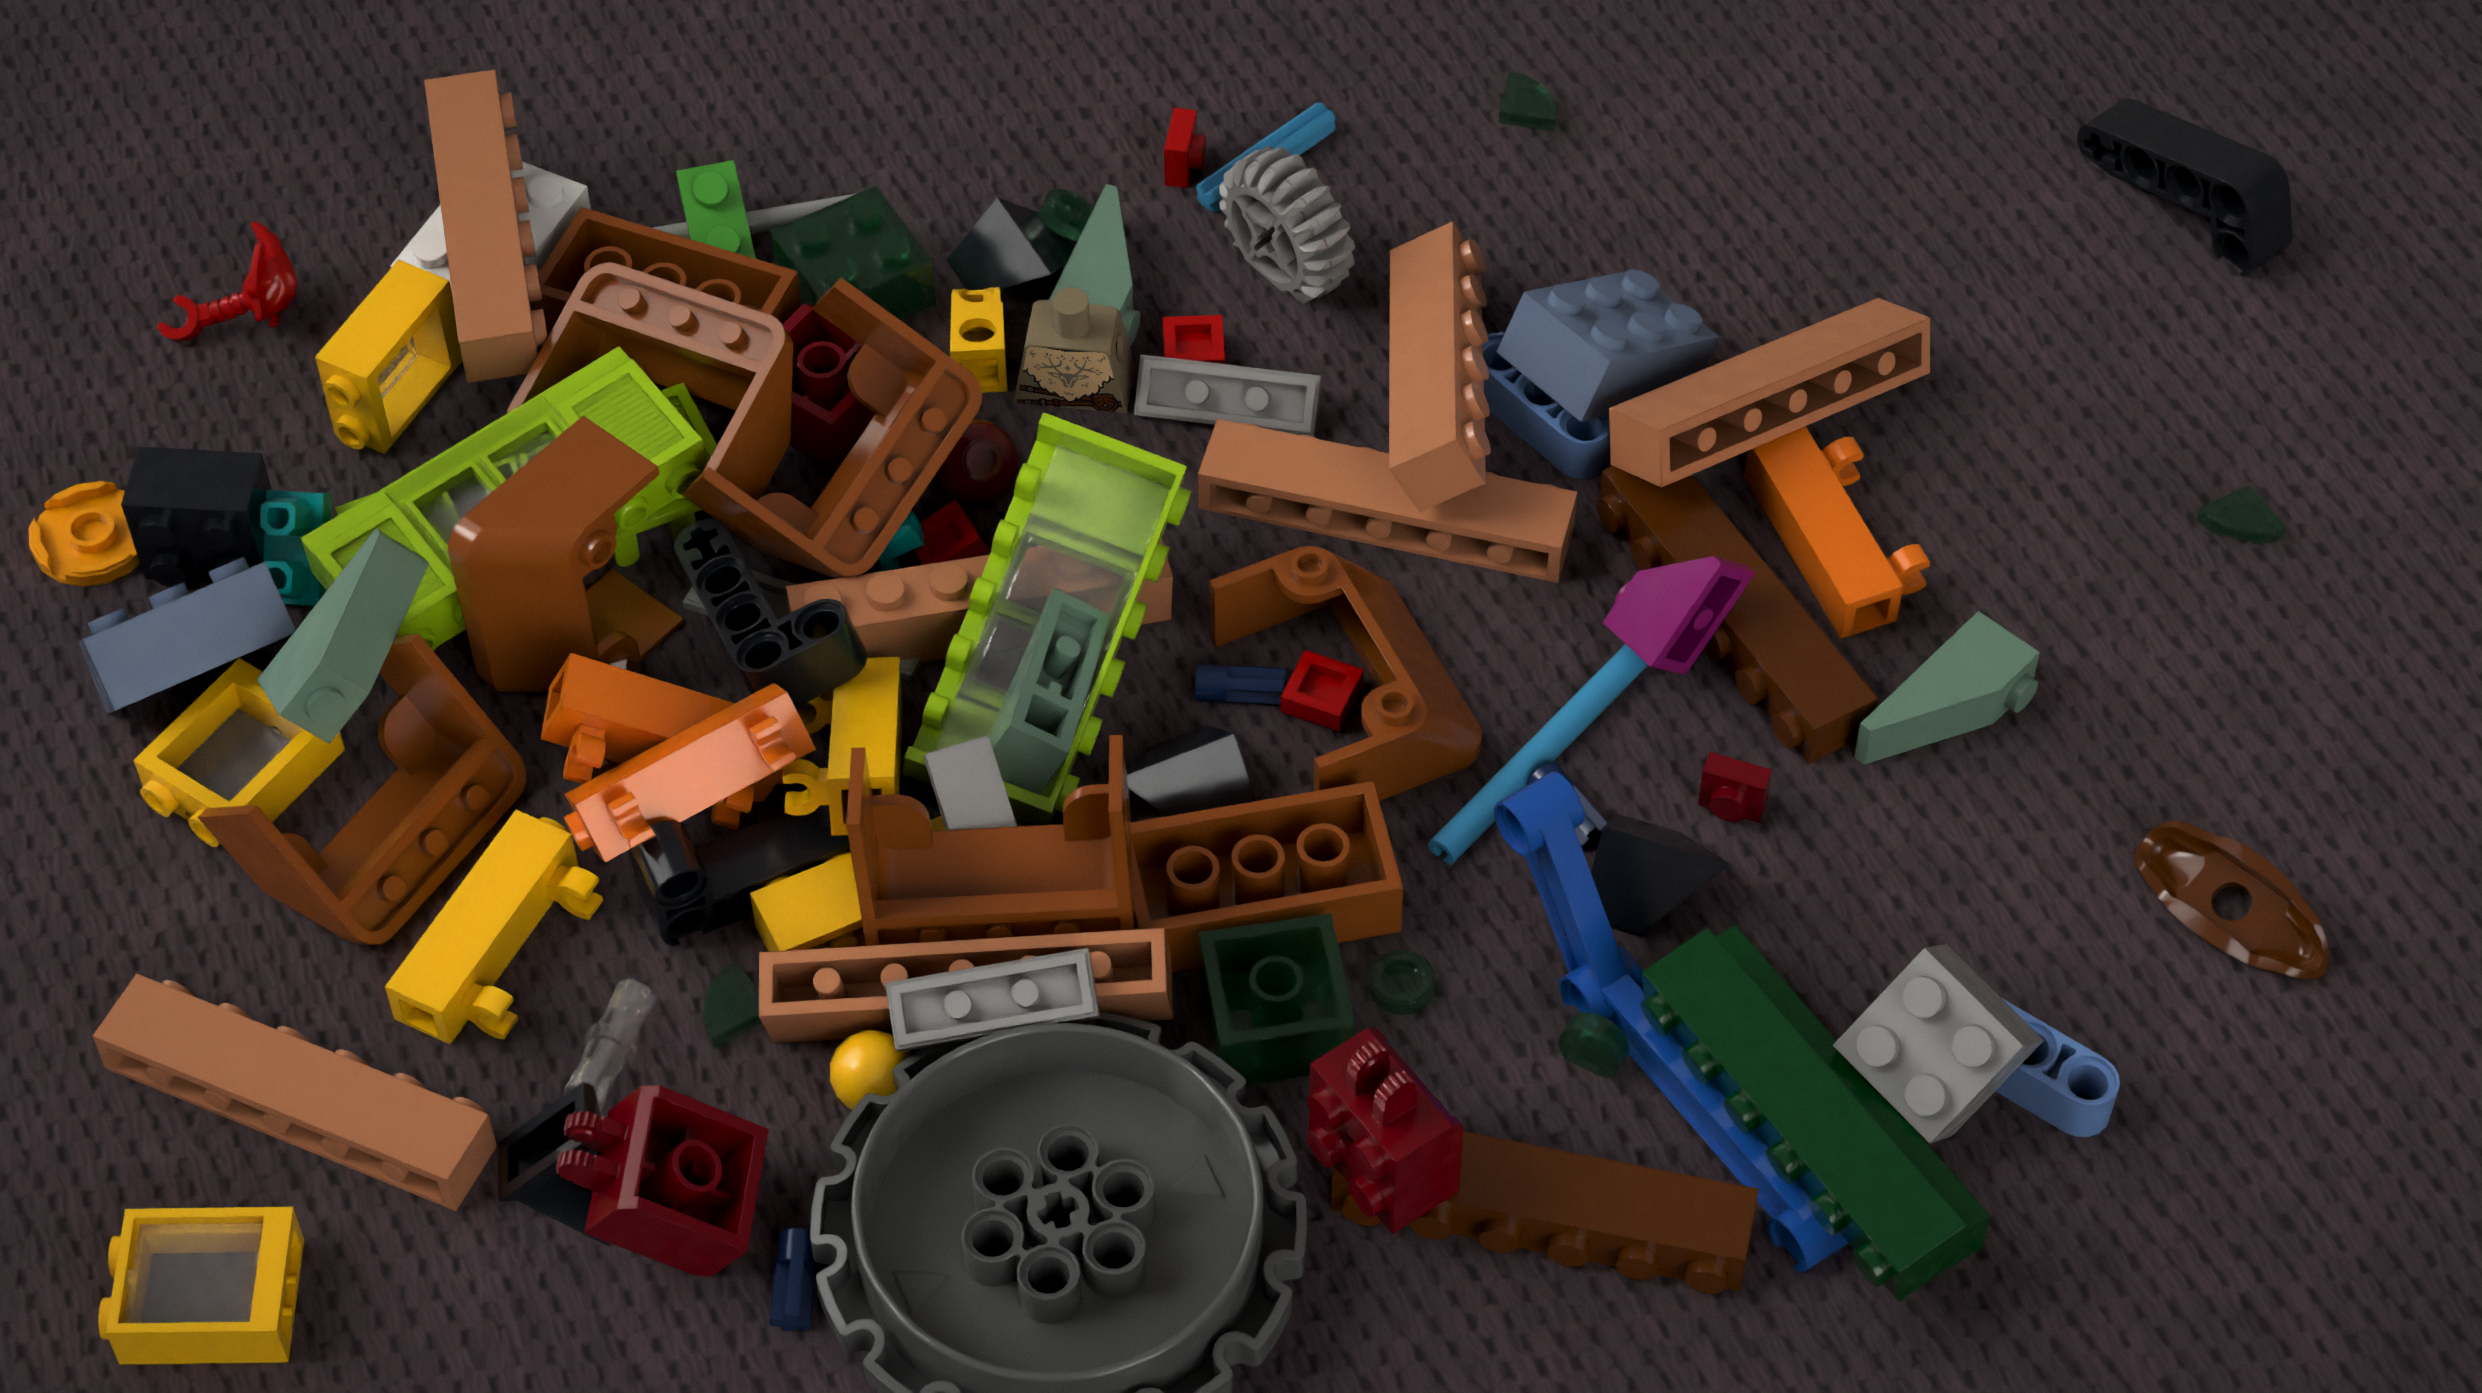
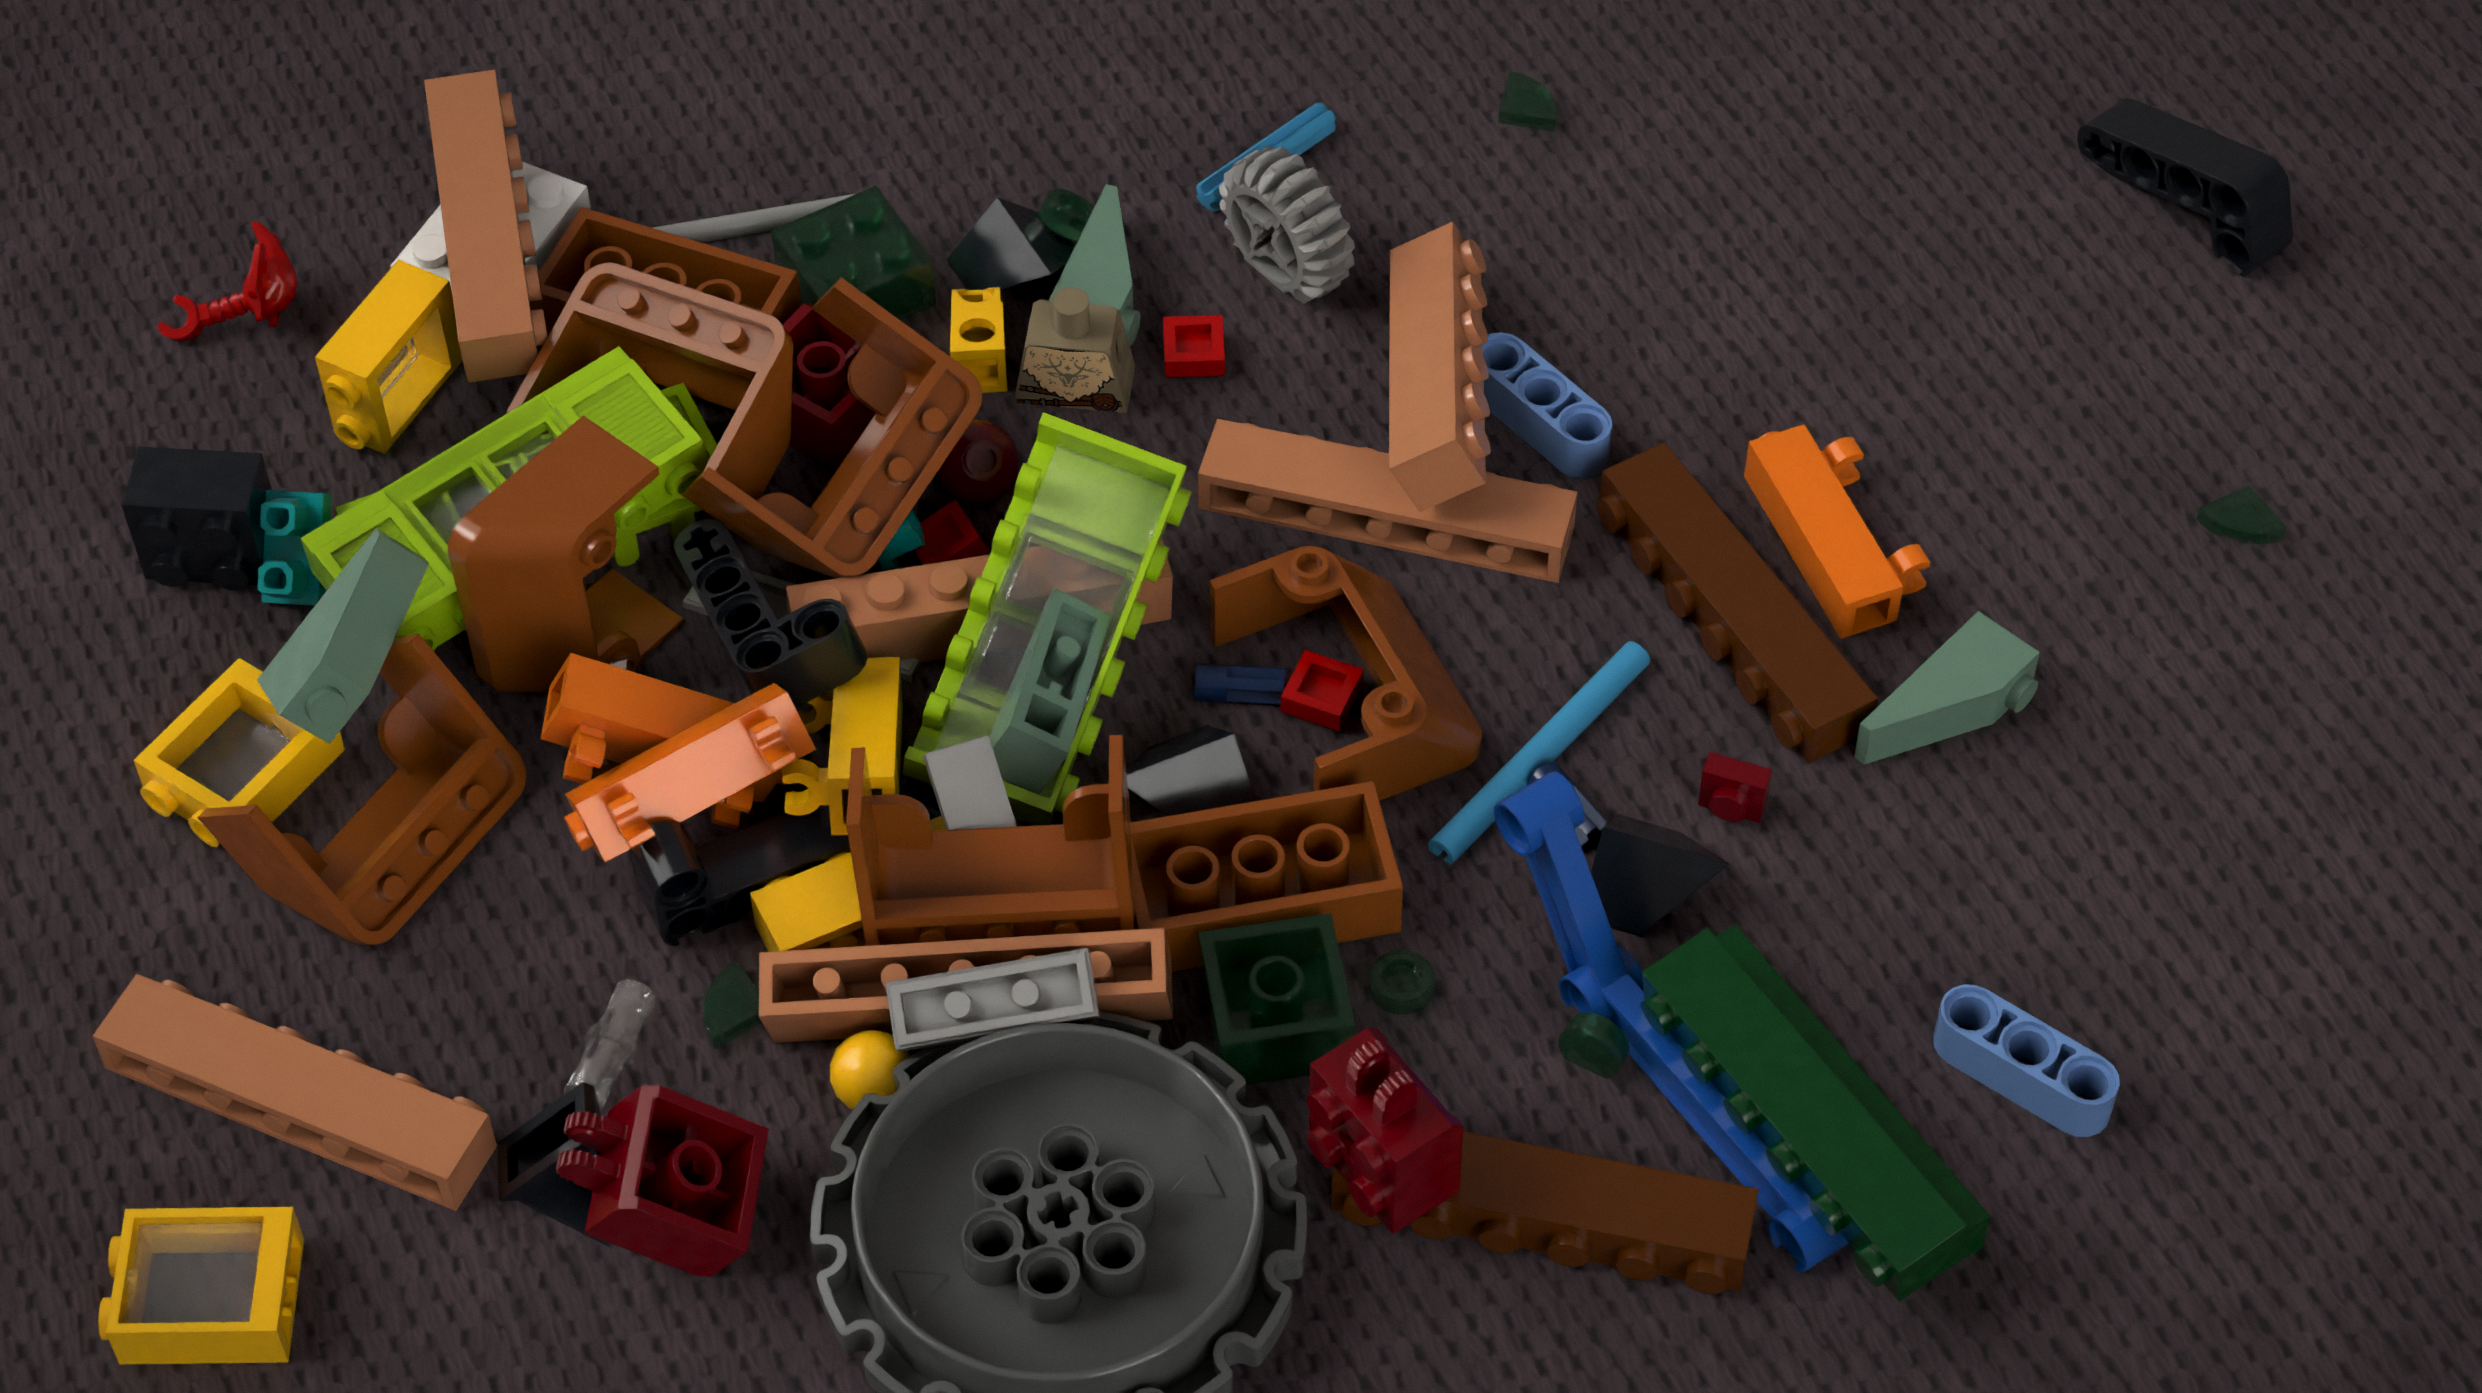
light orange tile [29,481,140,587] -> none
sand blue slope [79,557,296,714] -> none
yellow brick [385,810,603,1045] -> none
bright green plate [676,160,756,259] -> none
dark blue piece [769,1228,817,1331] -> none
light grey tile [1134,354,1322,436] -> none
red plate [1164,107,1207,188] -> none
sand blue brick [1496,269,1720,422] -> none
magenta slope [1602,556,1756,675] -> none
nougat brick [1609,298,1930,488] -> none
light grey brick [1833,944,2044,1143] -> none
reddish brown piece [2134,820,2329,980] -> none

